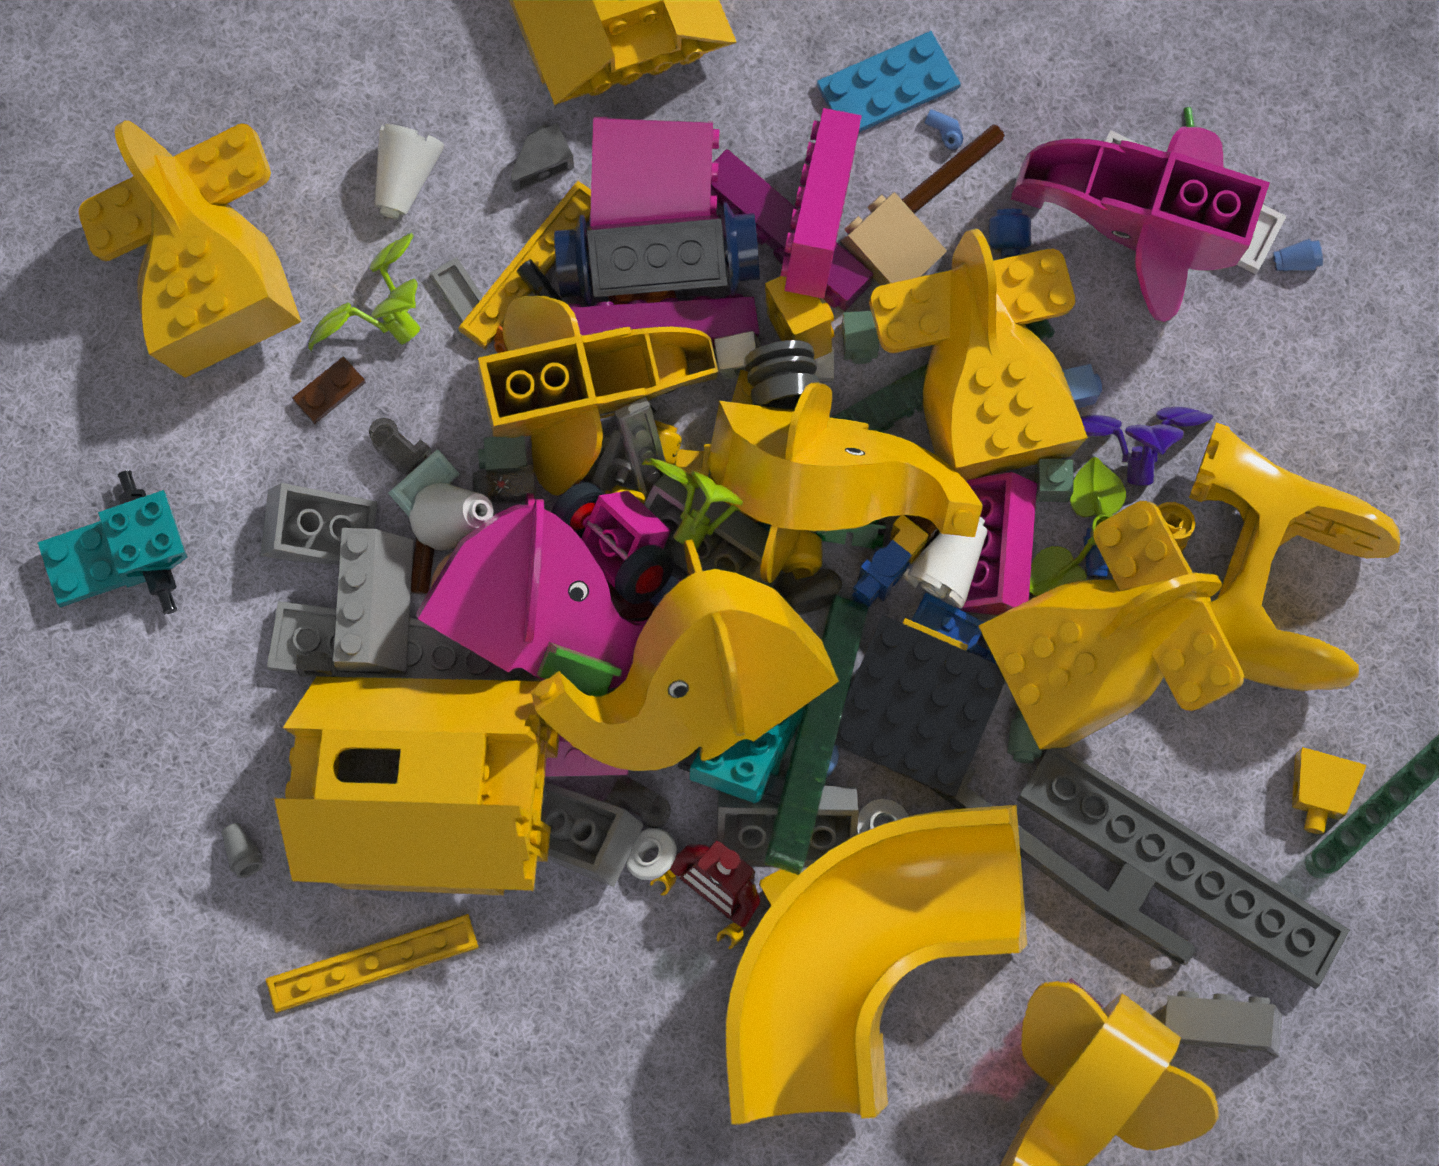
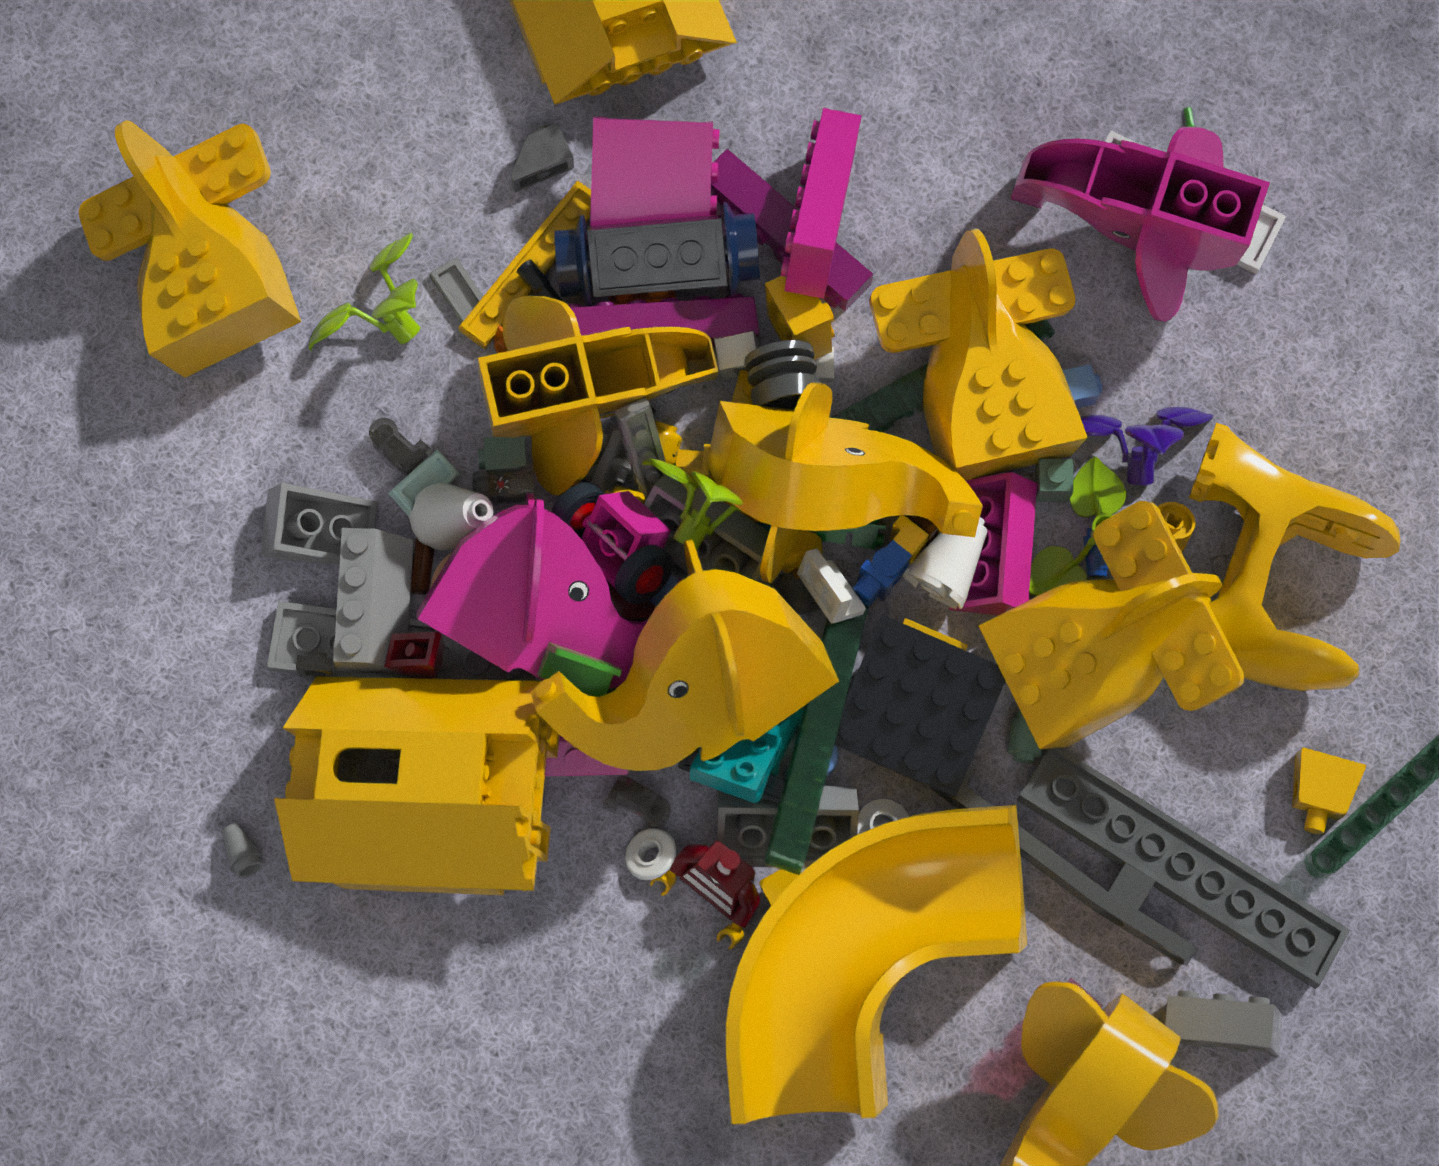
teal piece [37,470,188,615] -> none
yellow tile [265,914,479,1013] -> none
reddish brown plate [292,356,366,425] -> none
white cone [375,124,444,220] -> none
light grey slope [541,781,644,887] -> none
dark azure plate [817,30,961,132] -> none
tan brick [840,192,947,286] -> none
sand green brick [842,311,879,364] -> none
reddish brown axle [901,124,1005,213] -> none
blue hinge [911,593,997,664] -> none
medium blue arm [925,109,963,150] -> none
blue head [989,209,1032,257] -> none
medium blue cone [1273,238,1323,271] -> none
none -> dark red slope [384,632,445,679]
none -> white panel [797,548,866,624]

